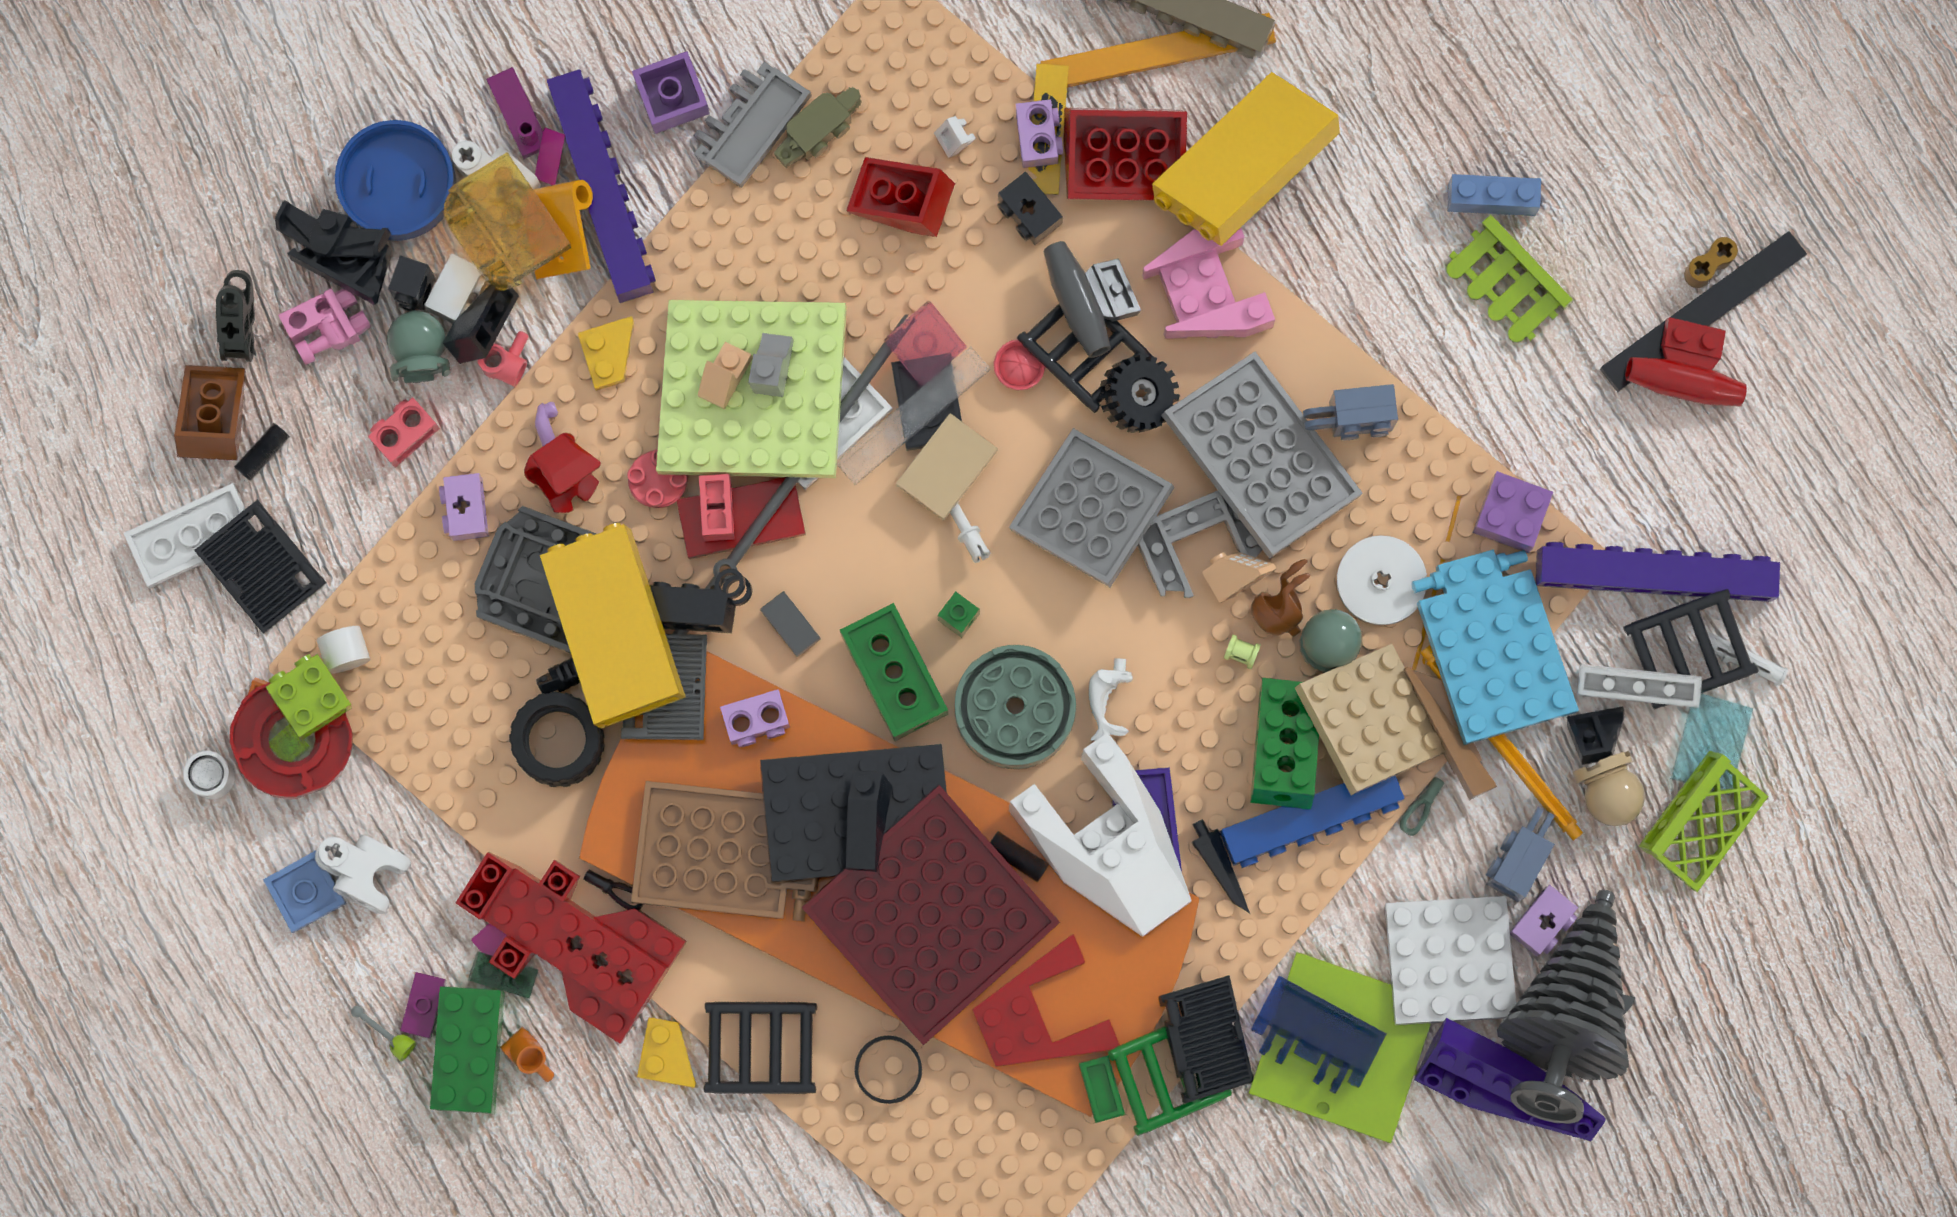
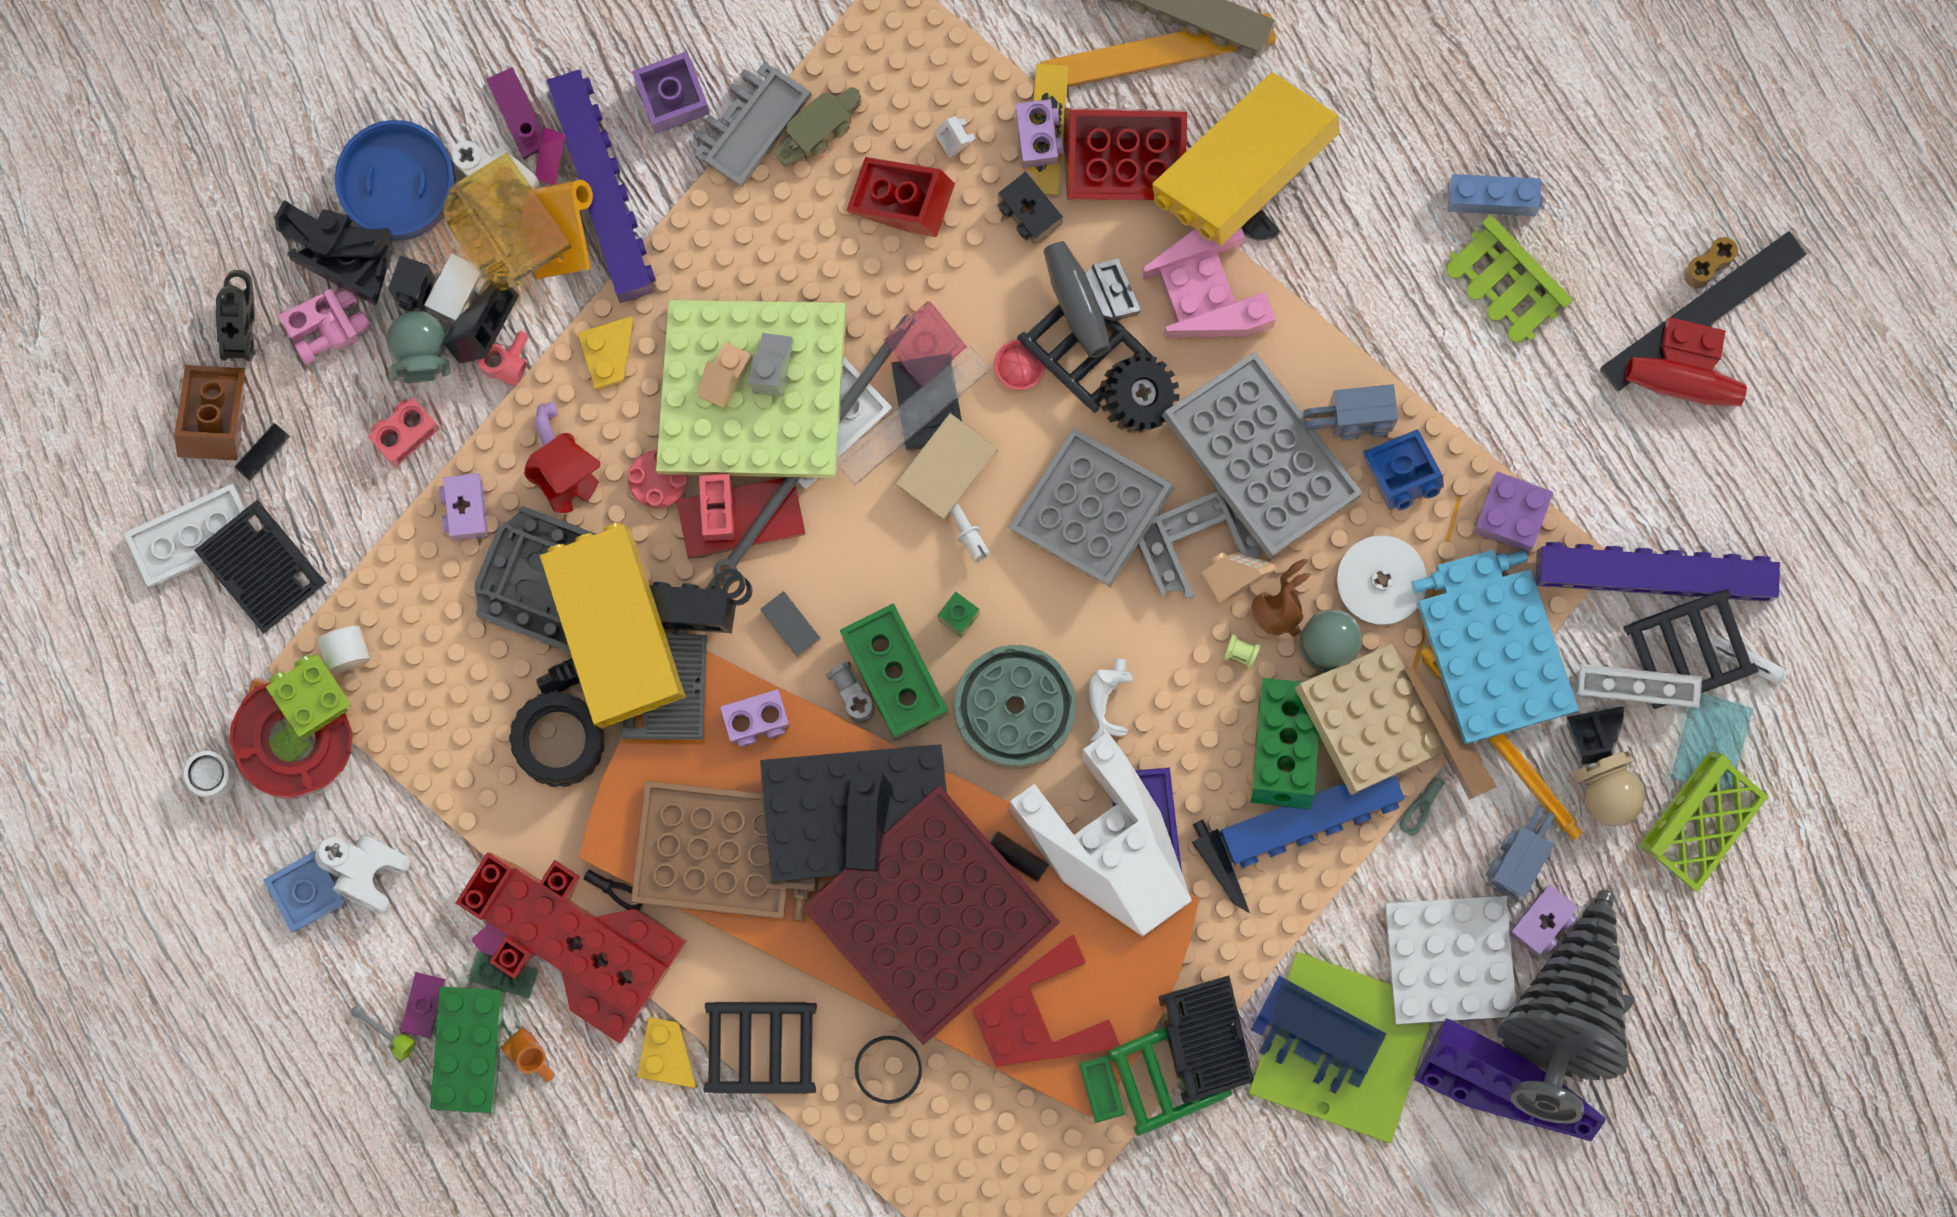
none -> light grey connector [826,662,874,723]
none -> black tile [1241,210,1280,241]
none -> blue plate [1363,429,1444,510]

